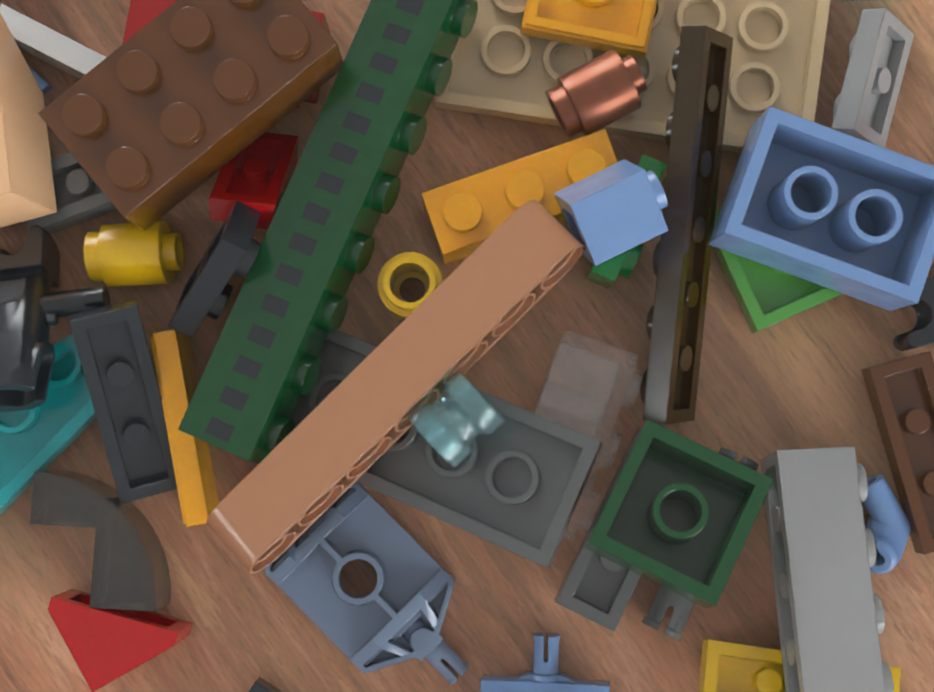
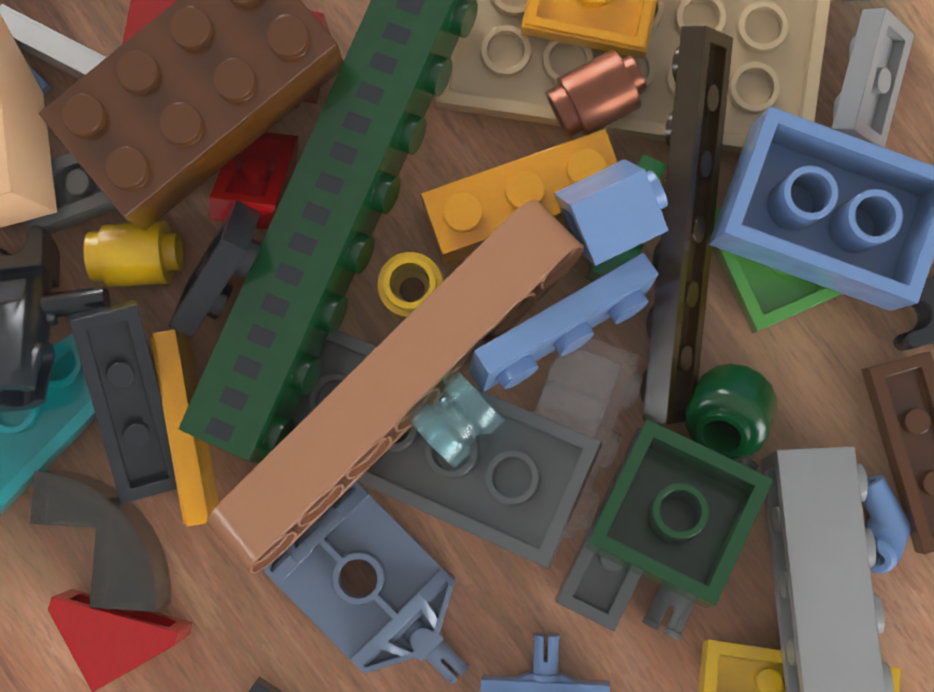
none -> medium blue plate [468,253,659,393]
none -> dark green head [685,363,777,460]

